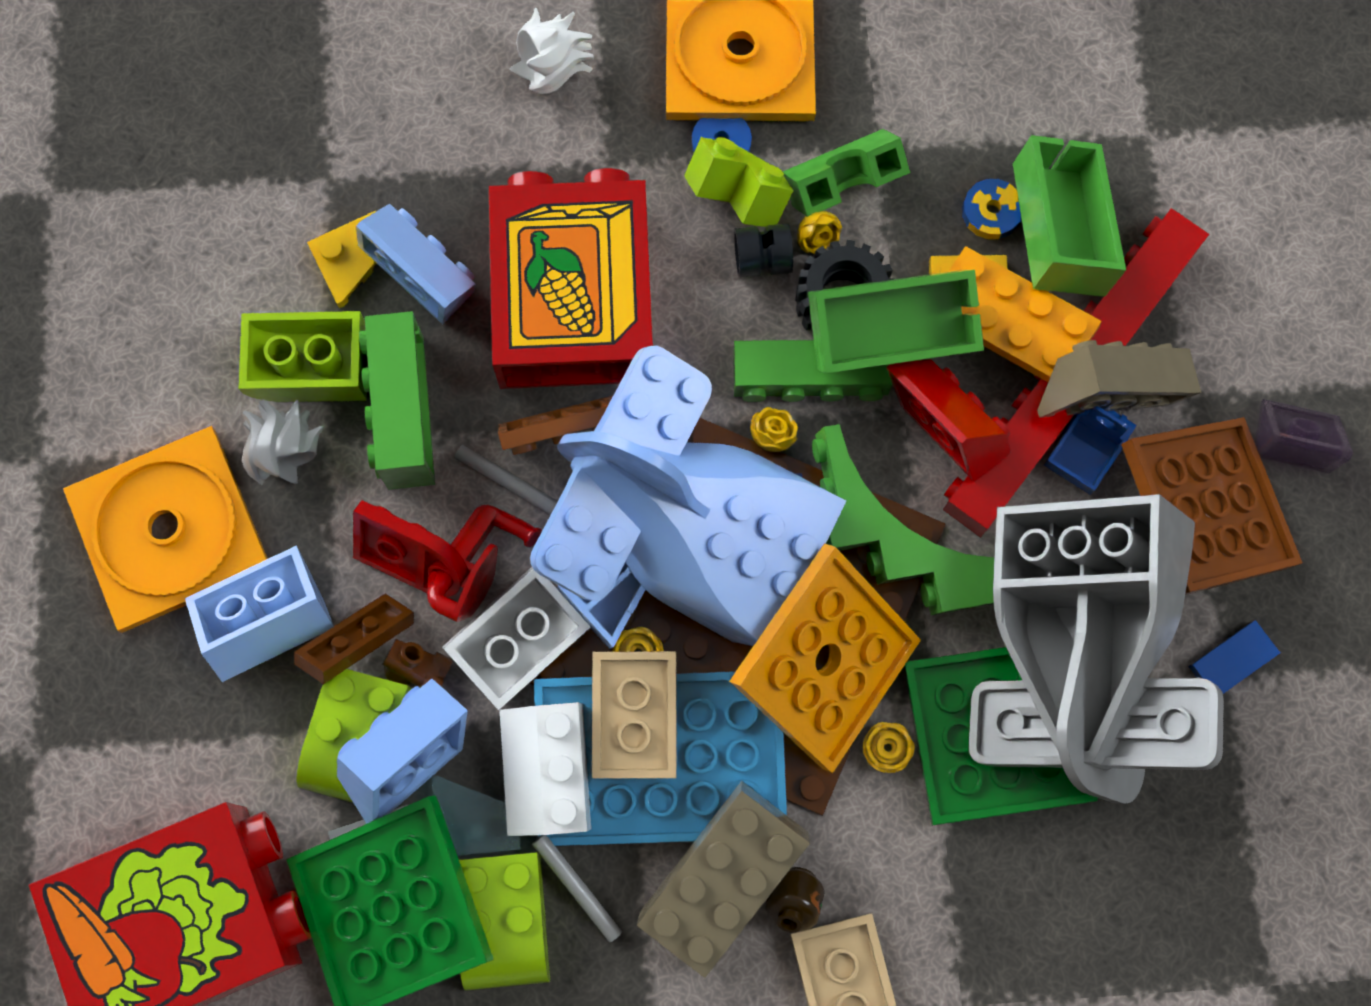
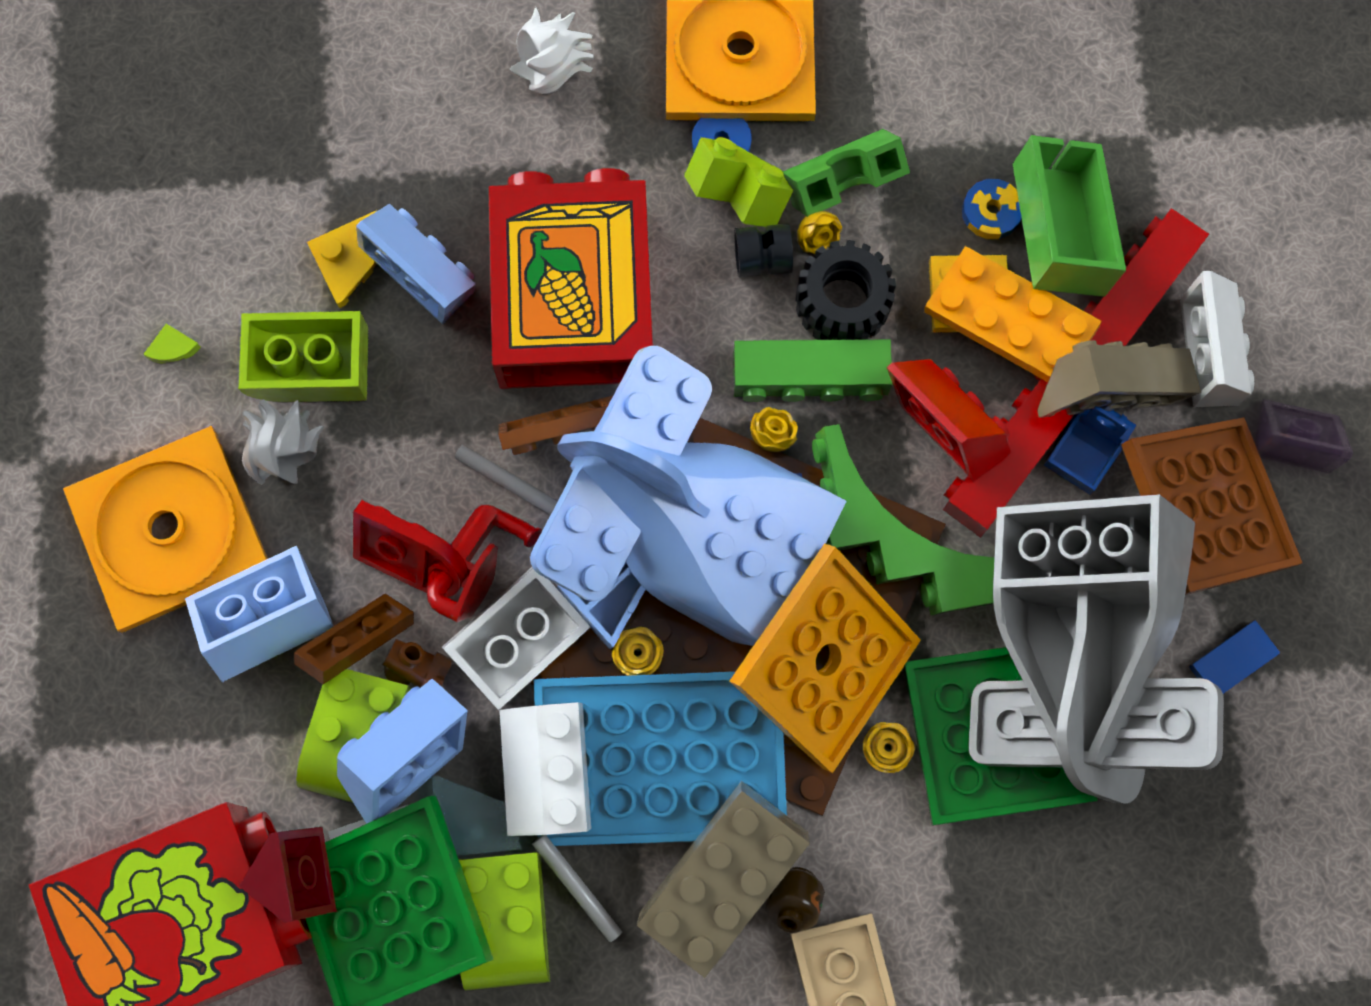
bright green piece [359,311,435,490] -> none
tan plate [592,651,677,778] -> none
bright green piece [808,270,984,374] -> none
none -> lime tile [143,323,201,364]
none -> dark red slope [239,827,337,923]
none -> white slope [1180,271,1254,407]

